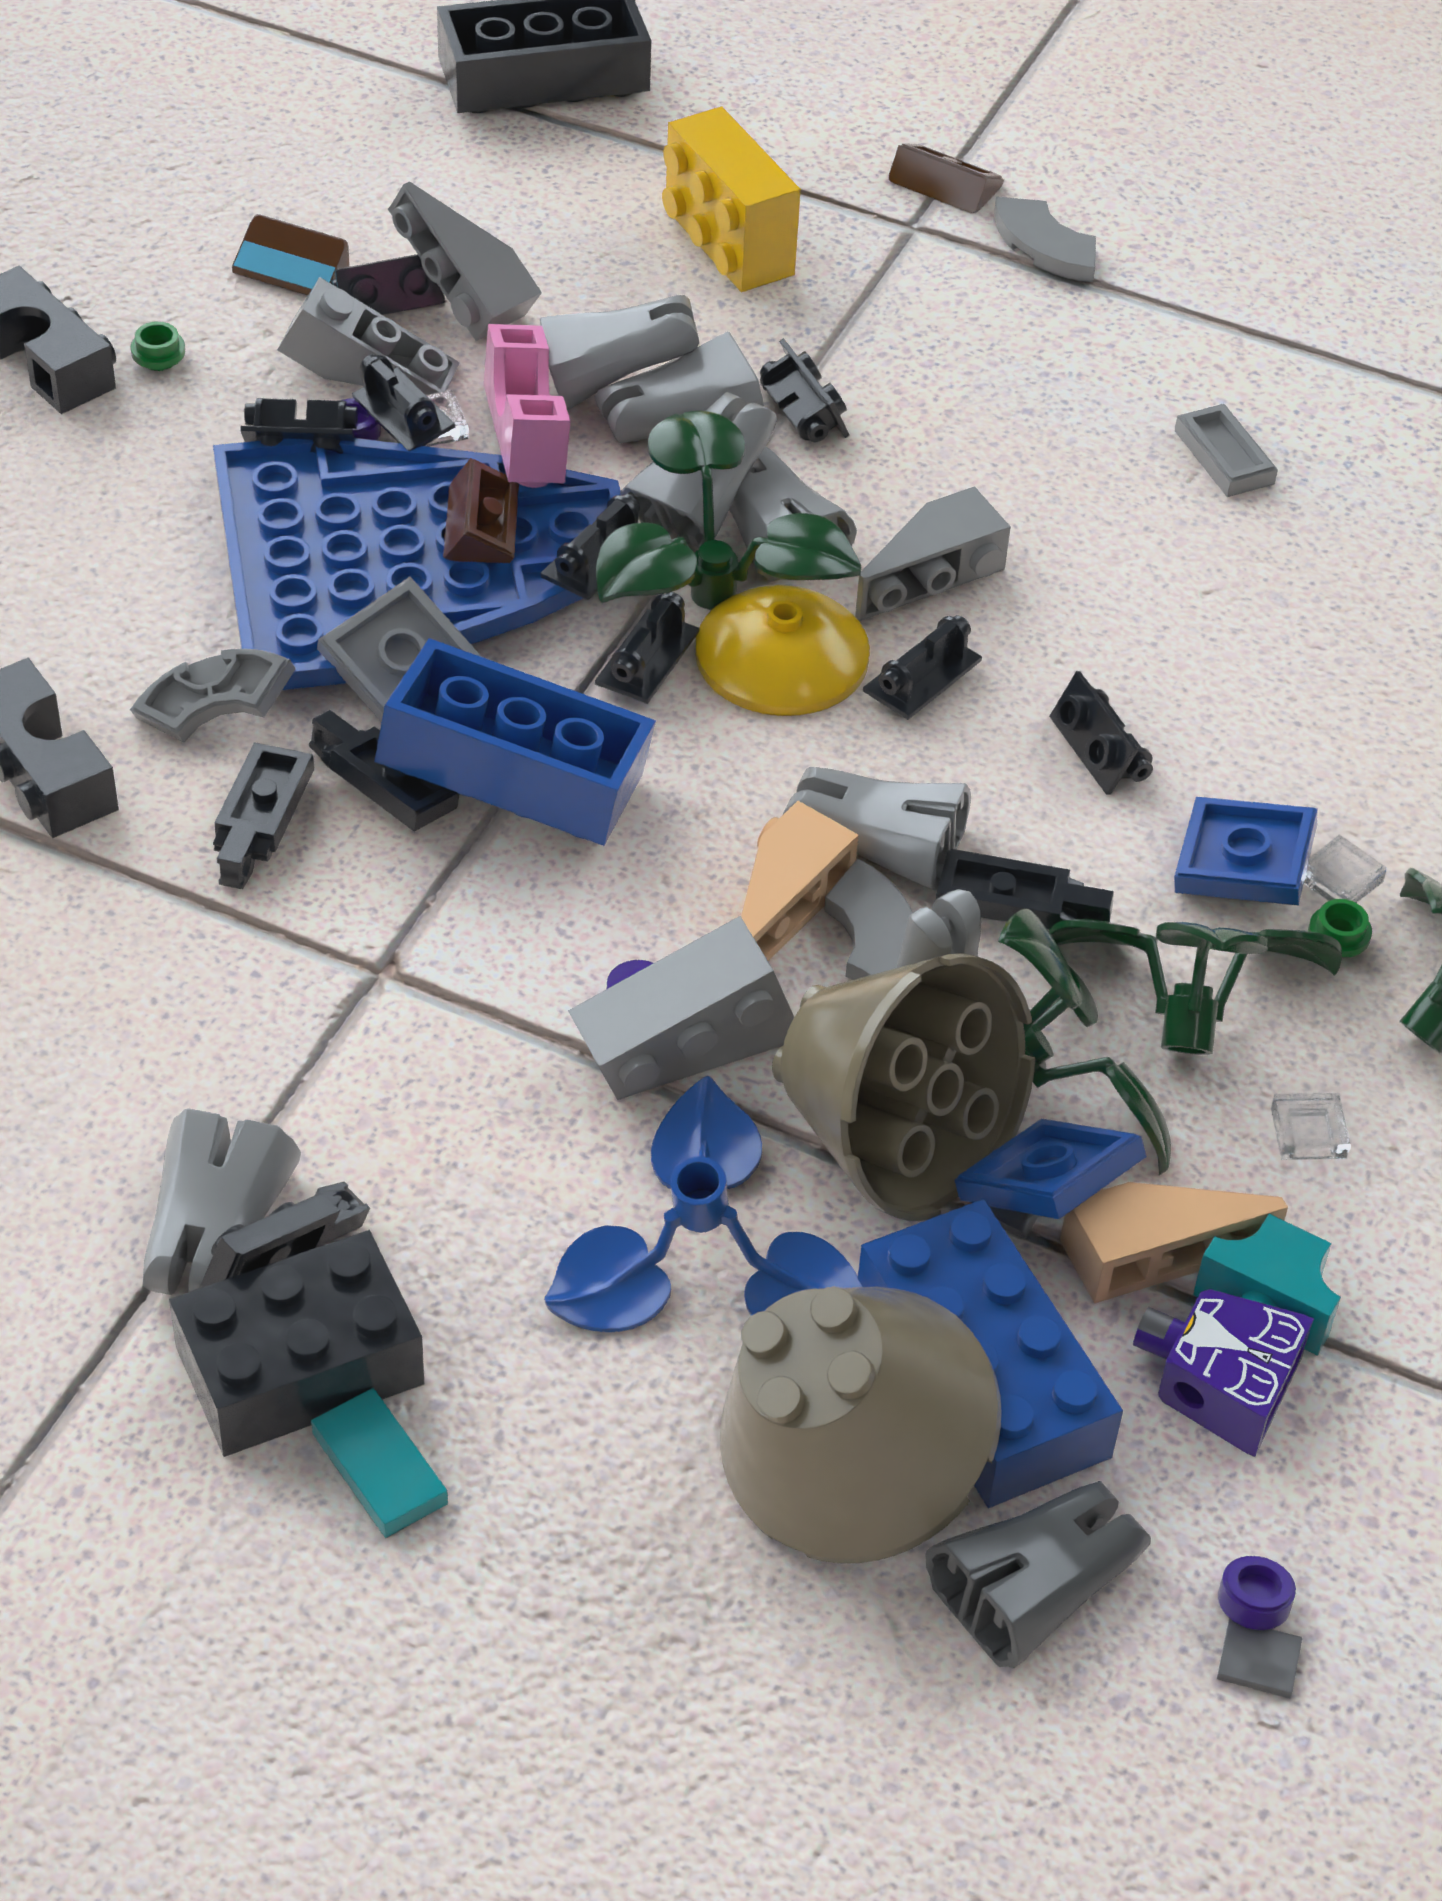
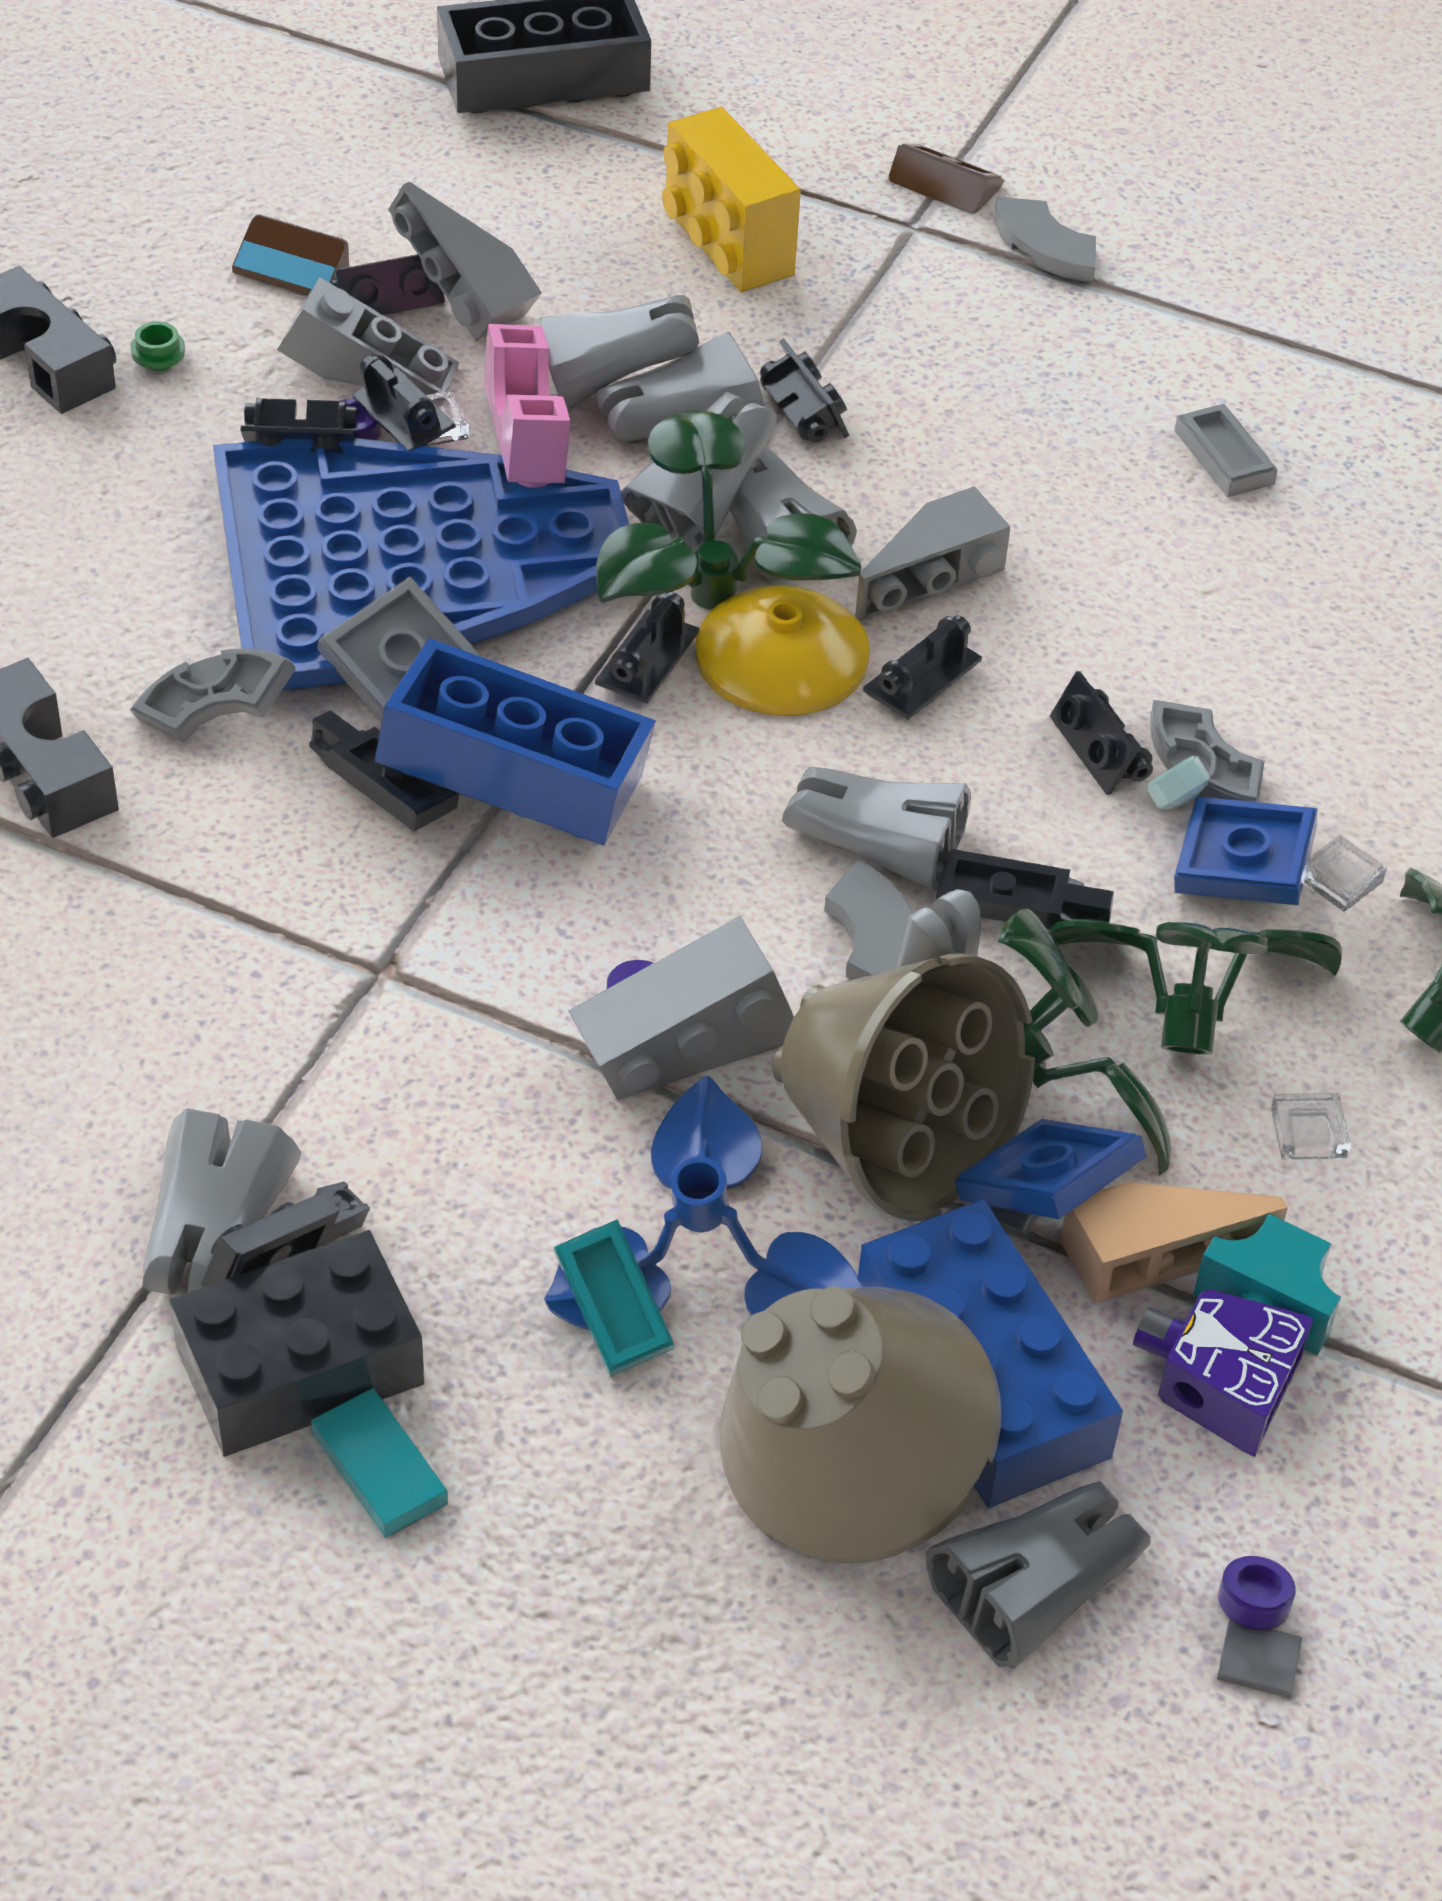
hinge [213,742,314,889] -> none
reddish brown slope [443,458,519,563] -> none
black hinge [541,494,640,600] -> none
light nougat slope [741,800,858,961] -> none
green plate [1308,899,1372,958] -> none
none -> teal tile [554,1219,674,1377]
none -> light aqua tile [1146,756,1210,809]
none -> light grey tile [1150,700,1265,802]

